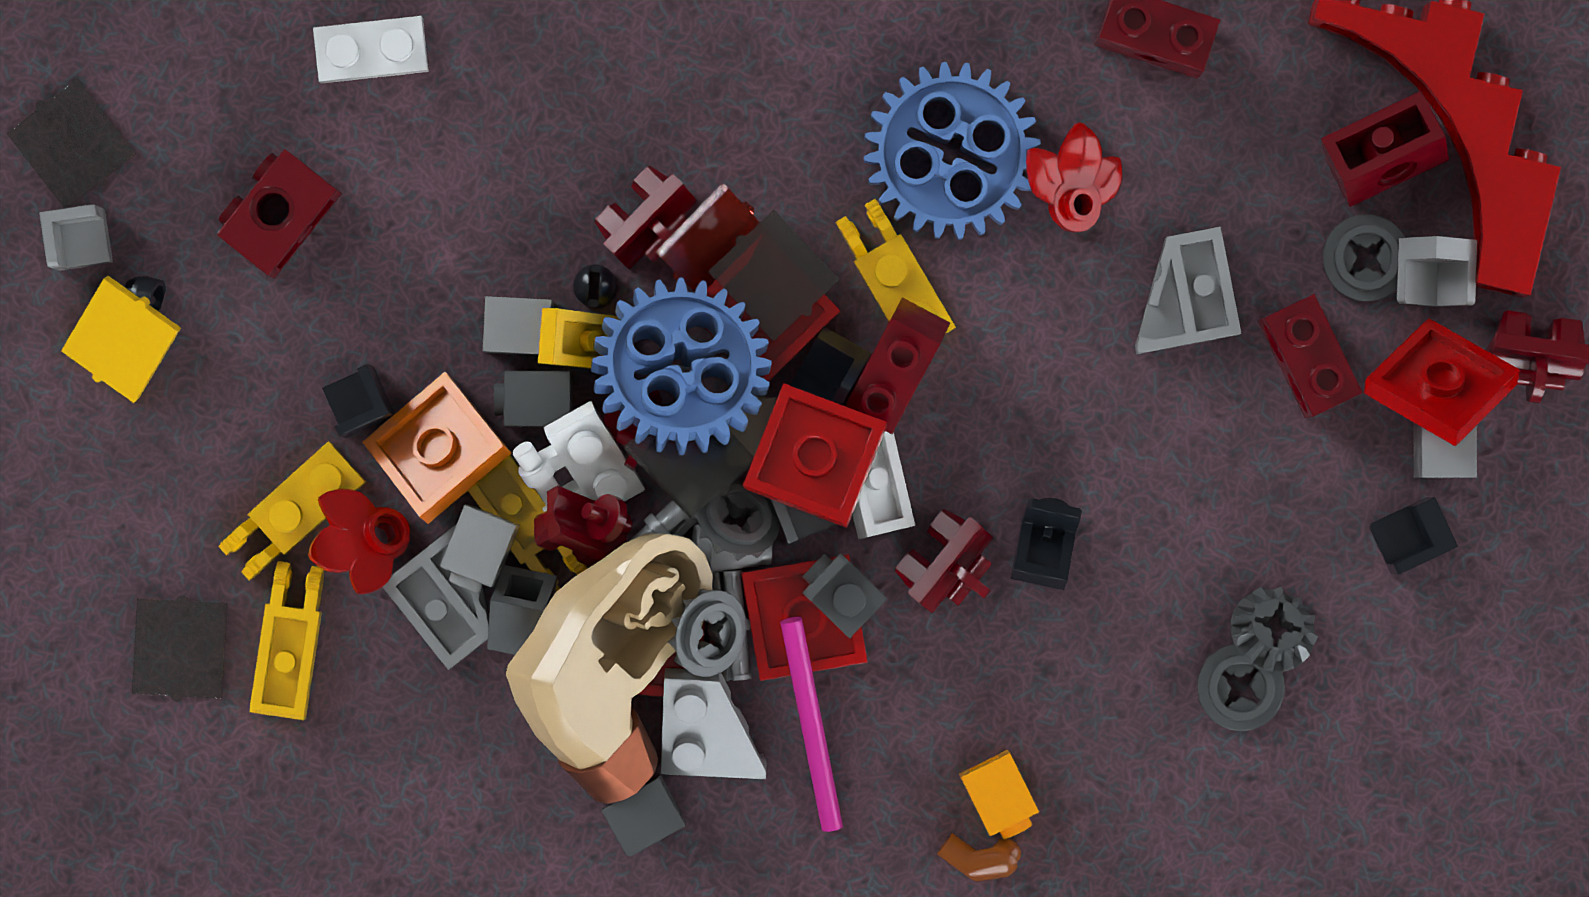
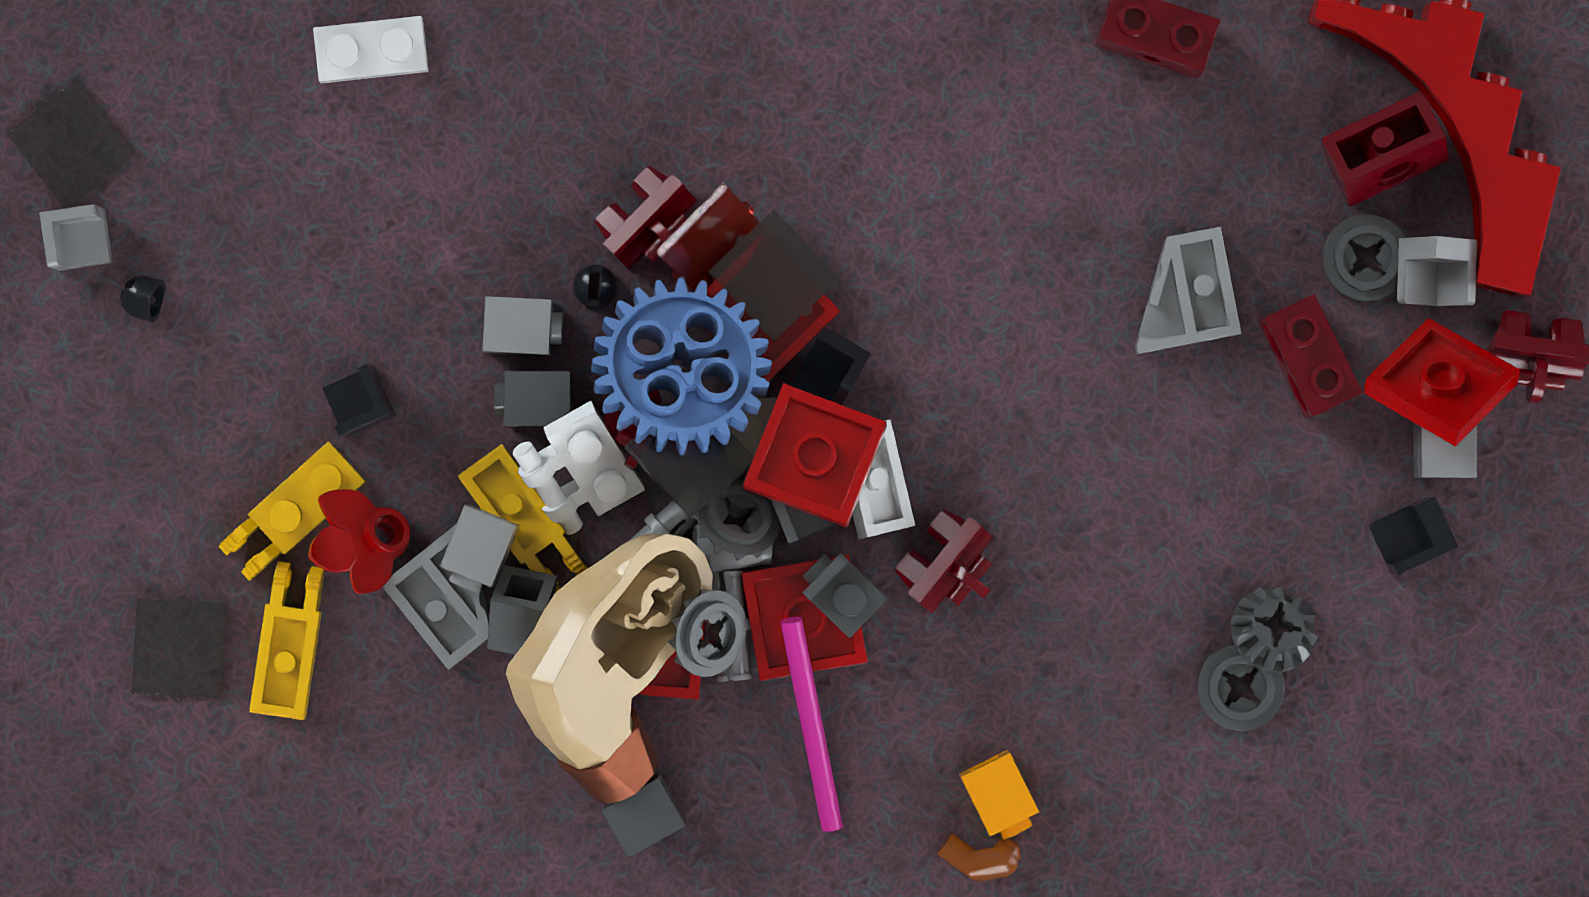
yellow piece [61,276,181,403] -> none
dark red brick [216,149,342,279] -> none
plate [362,372,511,524] -> none
dark red hips [534,486,632,567] -> none
yellow plate [538,308,634,369] -> none
light grey wing [661,668,767,779] -> none
yellow hinge [835,199,956,333] -> none
dark red brick [845,297,950,434] -> none
medium blue gear [863,62,1041,240] -> none
black bracket [1011,498,1082,590] -> none
red plate [1026,122,1122,232] -> none

